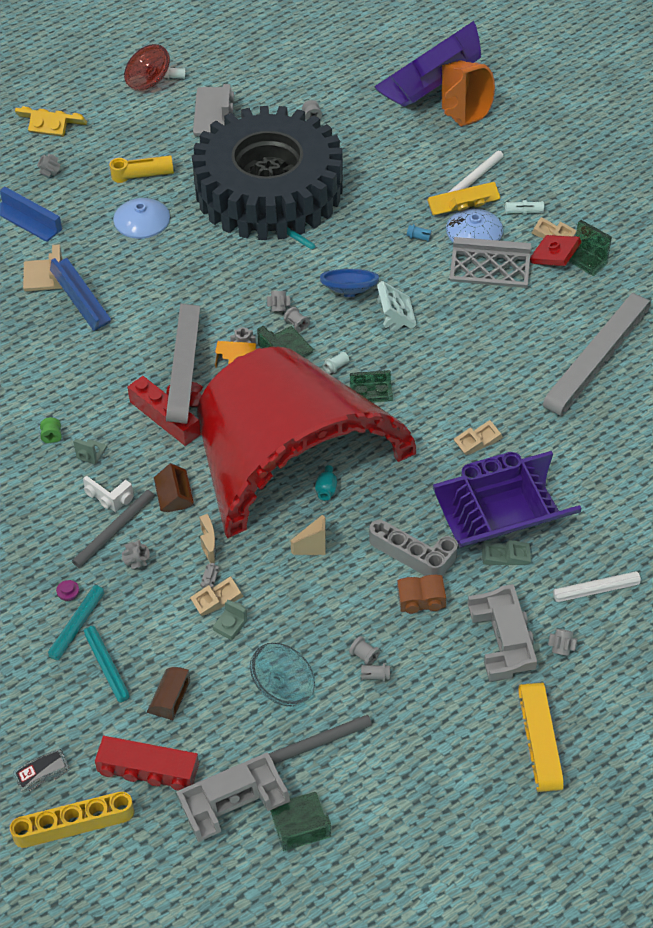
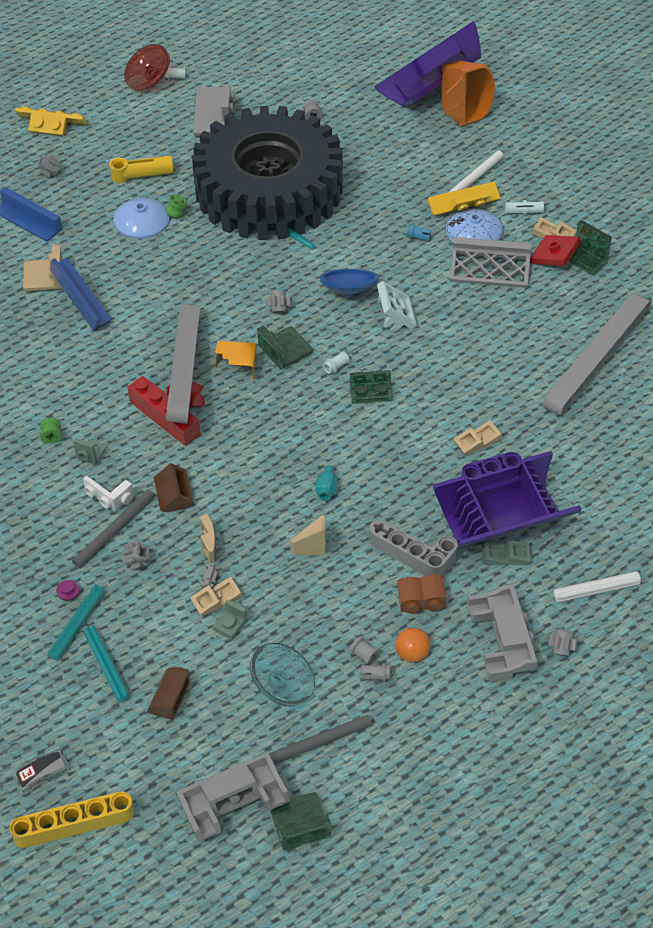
red brick [95,735,199,791] -> none
red cone [197,347,416,539] -> none
light grey gear [230,327,256,343] -> none
light grey bush [284,307,310,332] -> none
yellow beam [518,682,563,792] -> none
none -> bright green wheel [165,194,187,218]
none -> orange hair [395,628,431,662]

